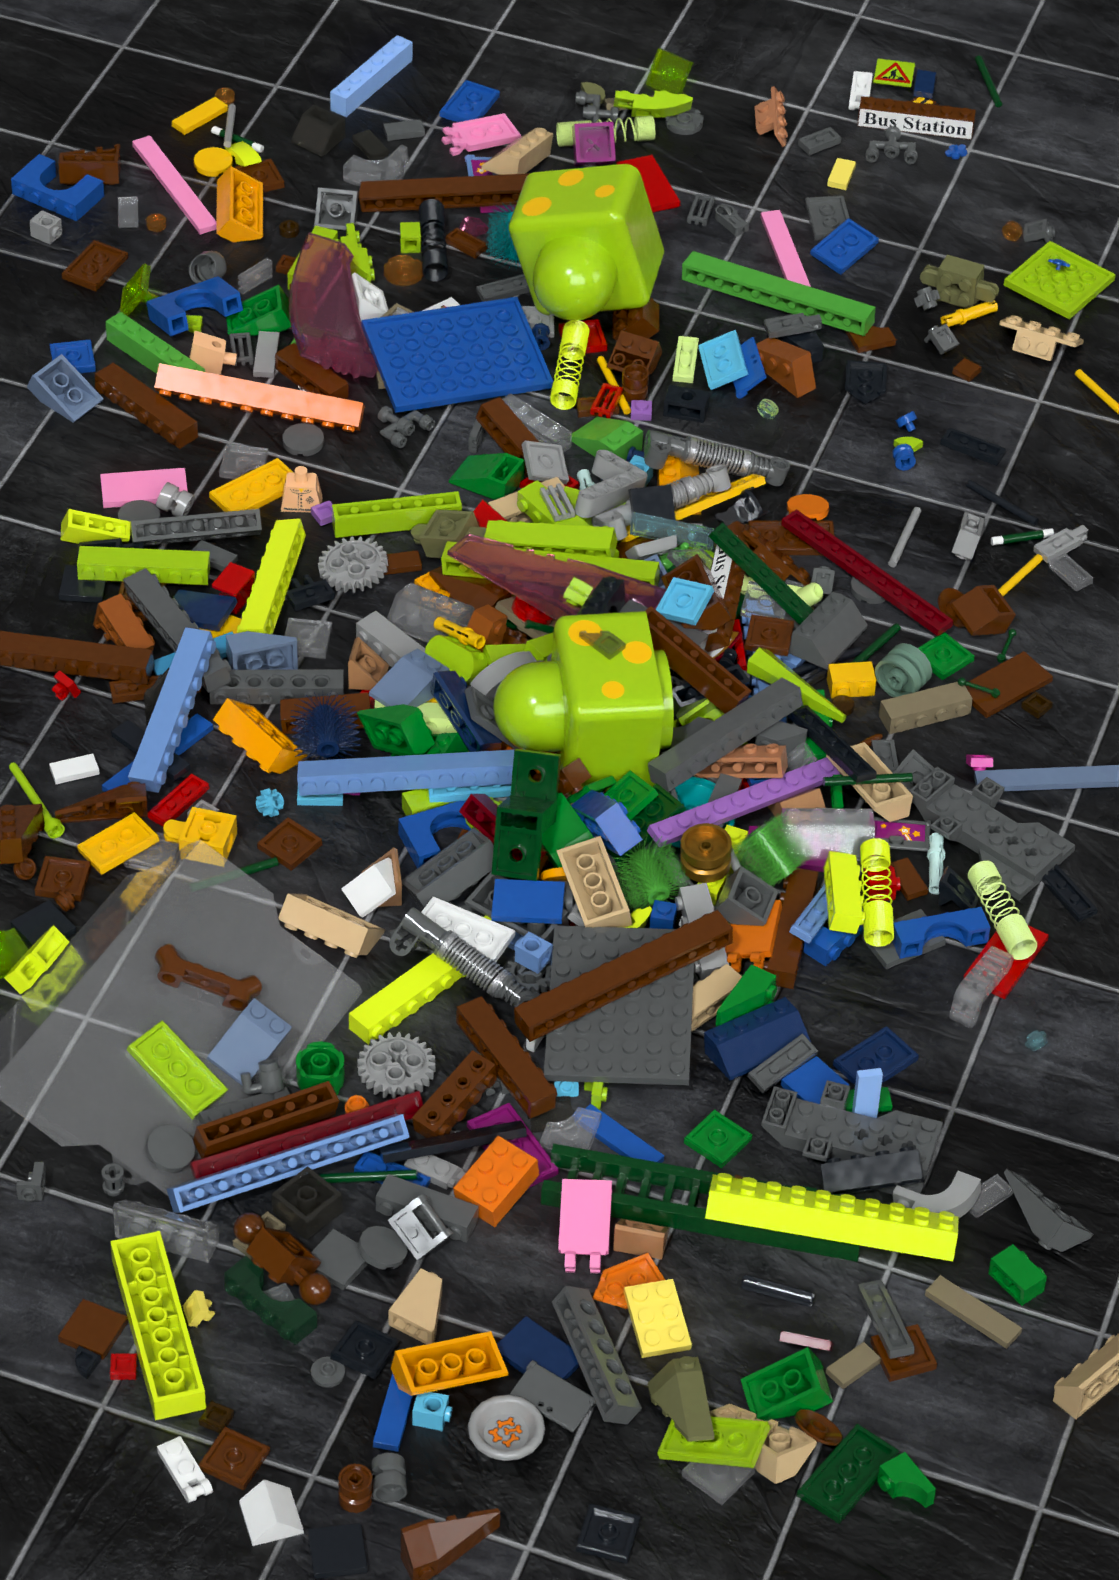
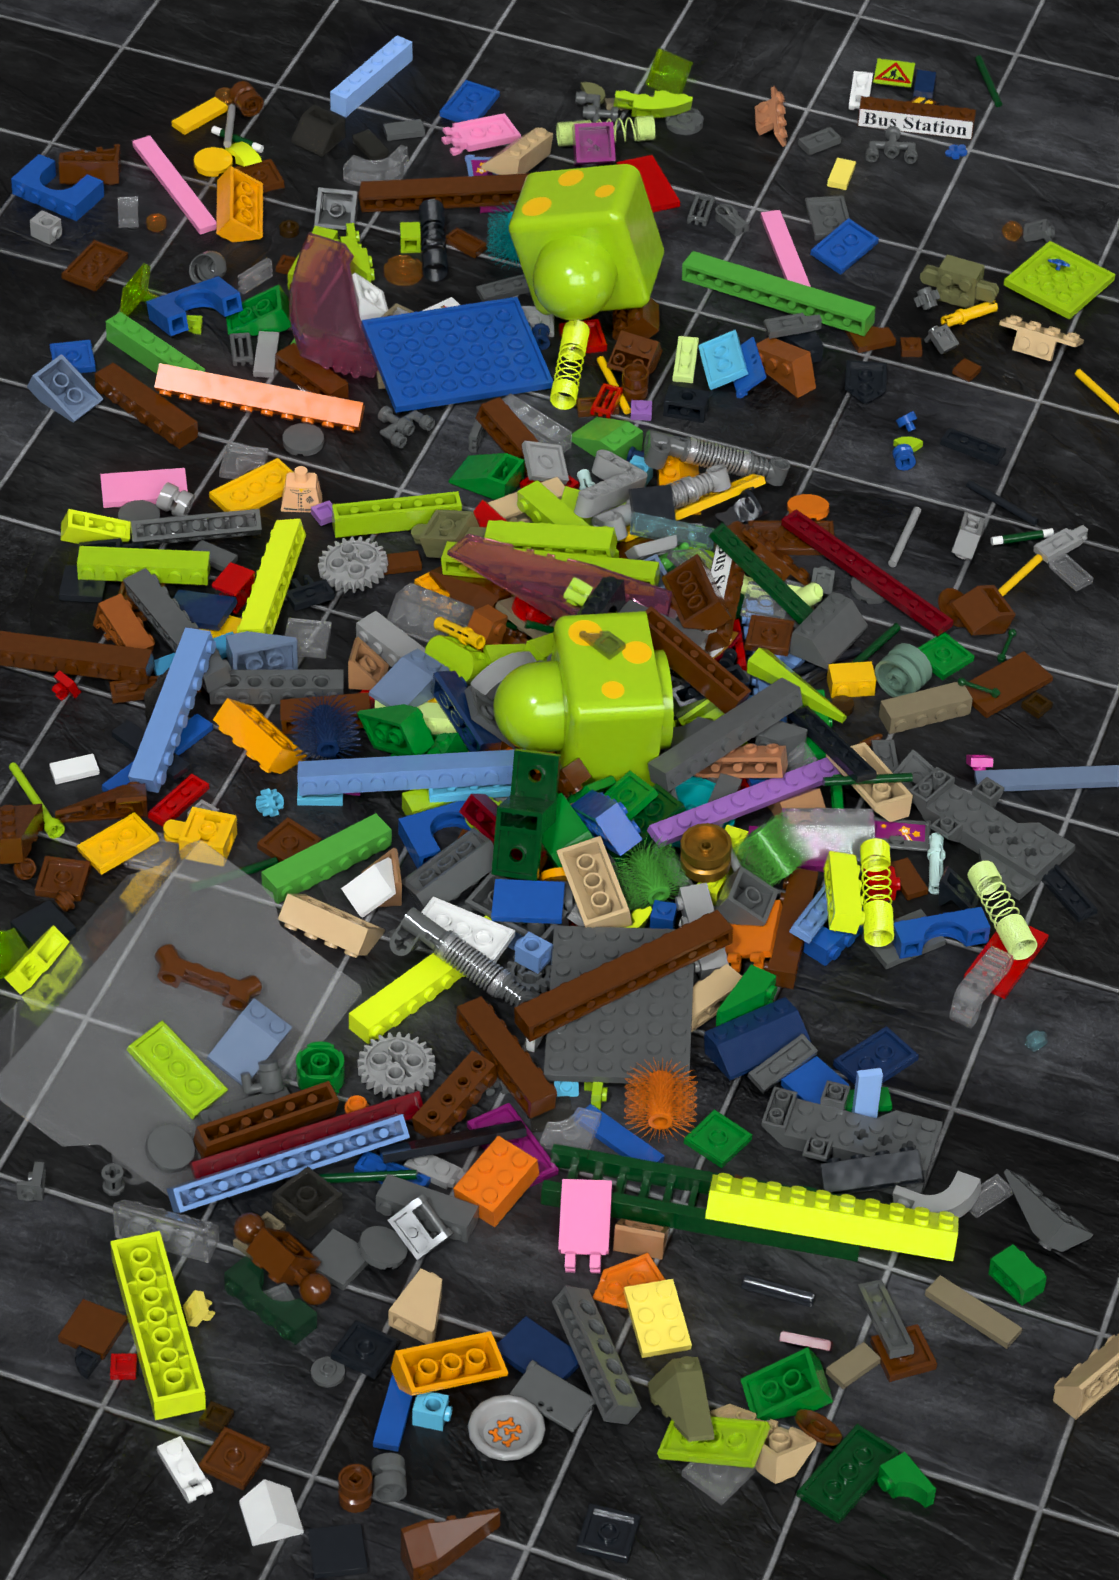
light nougat torso [190,331,237,375] -> none
clear pink slope [459,216,489,237] -> none
light grey tile [540,483,575,522] -> none
medium azure tile [656,577,714,626] -> none
clear light blue tile [757,399,779,419] -> none
none -> reddish brown wheel [229,81,264,117]
none -> bright green brick [261,813,392,904]
none -> orange piece [624,1057,697,1142]
none -> reddish brown plate [900,337,922,357]

